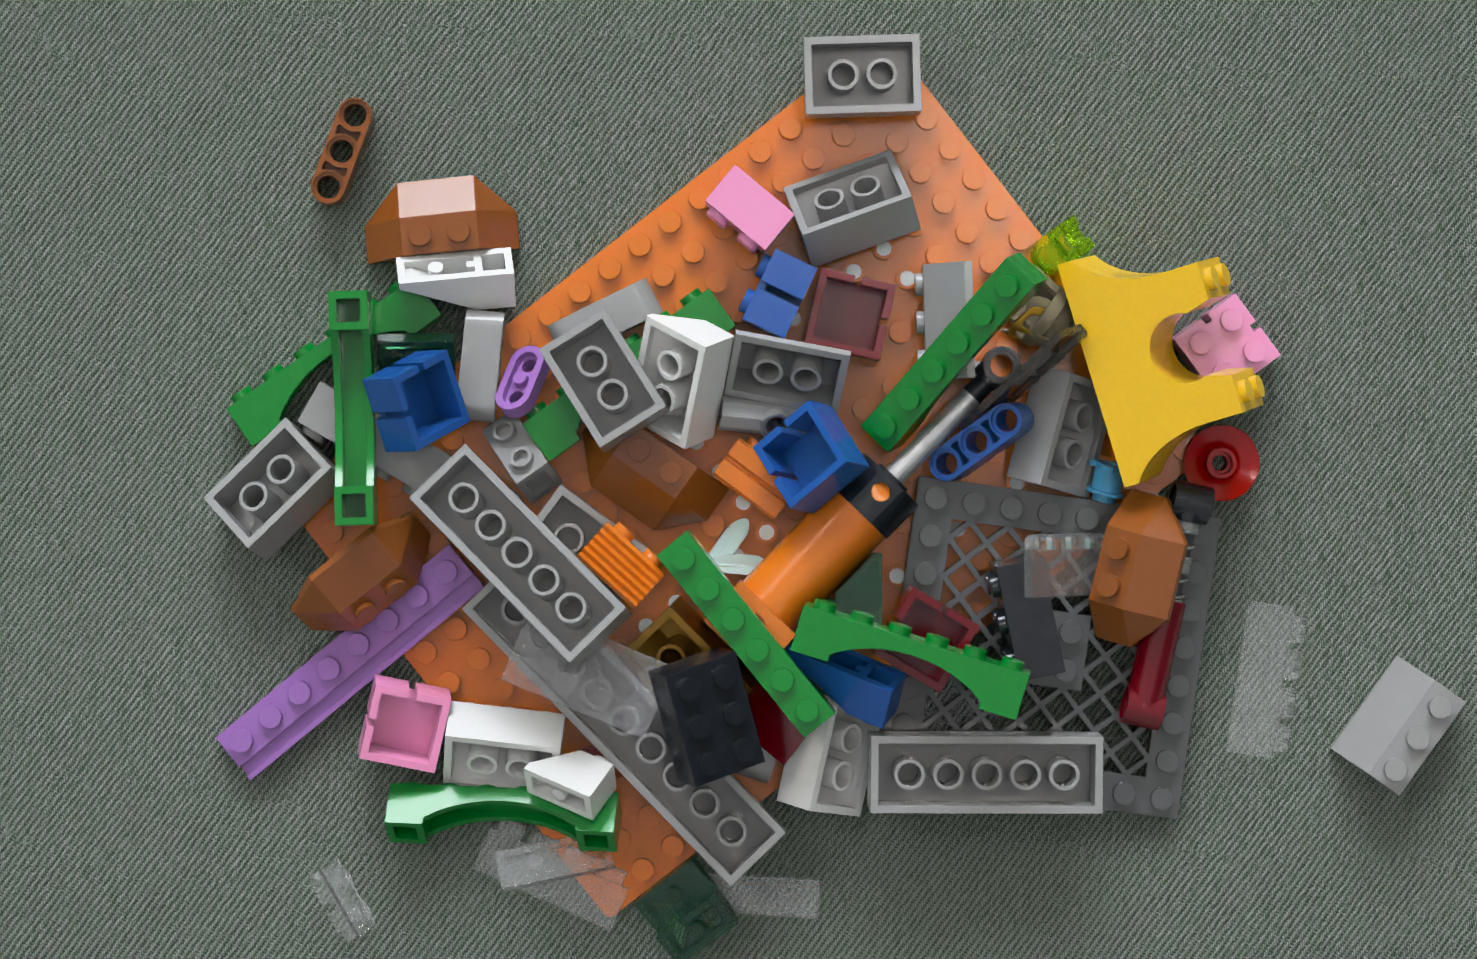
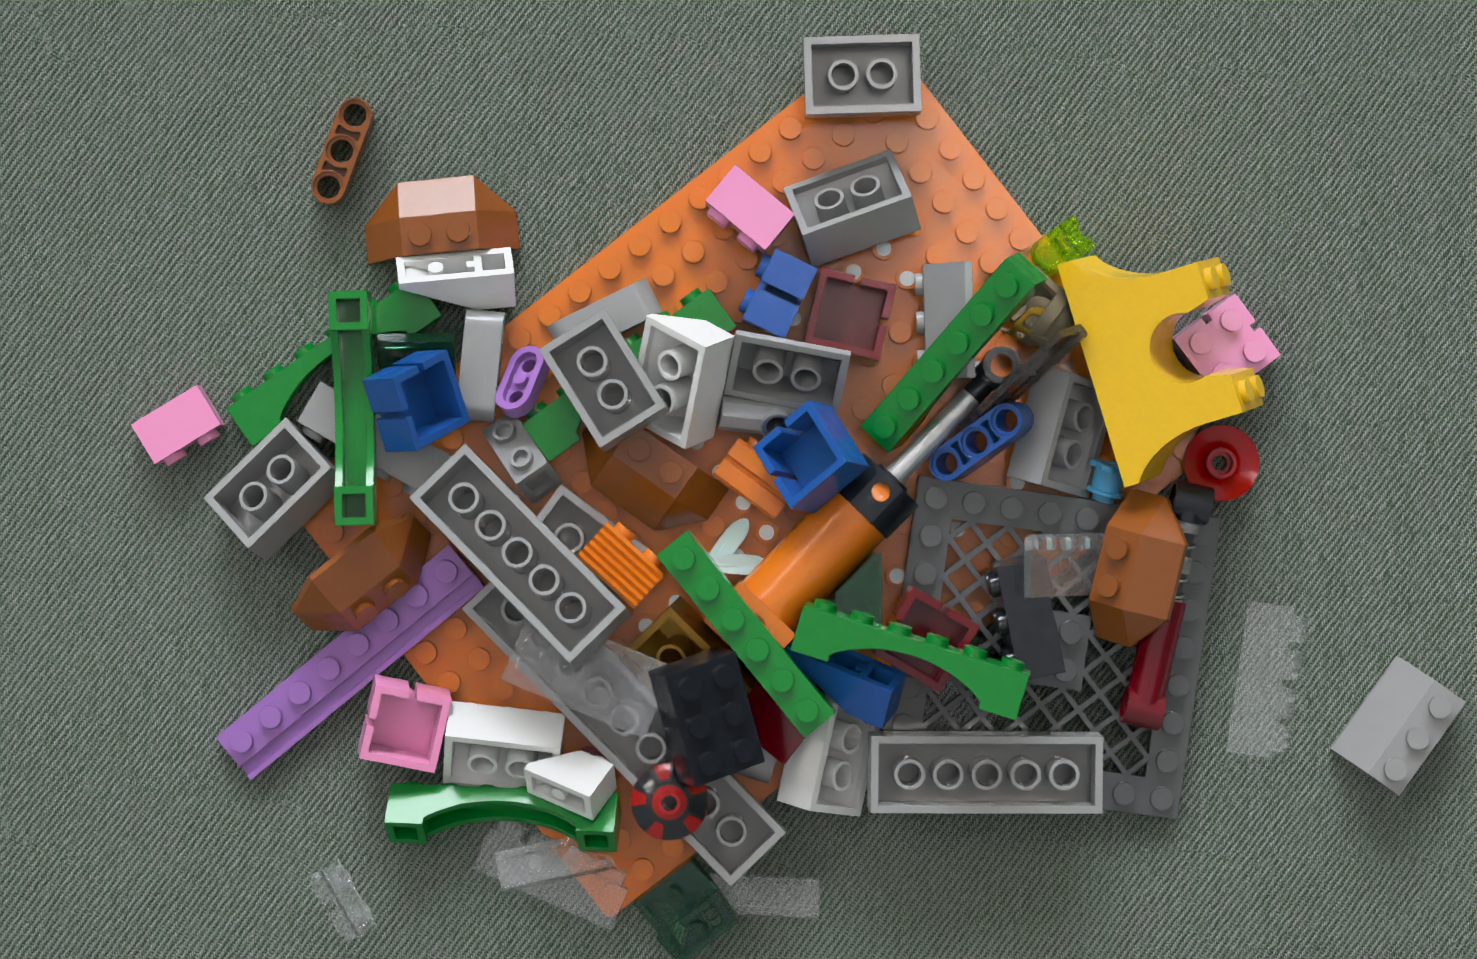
none -> bright pink brick [131,385,225,467]
none -> dish [631,763,708,840]

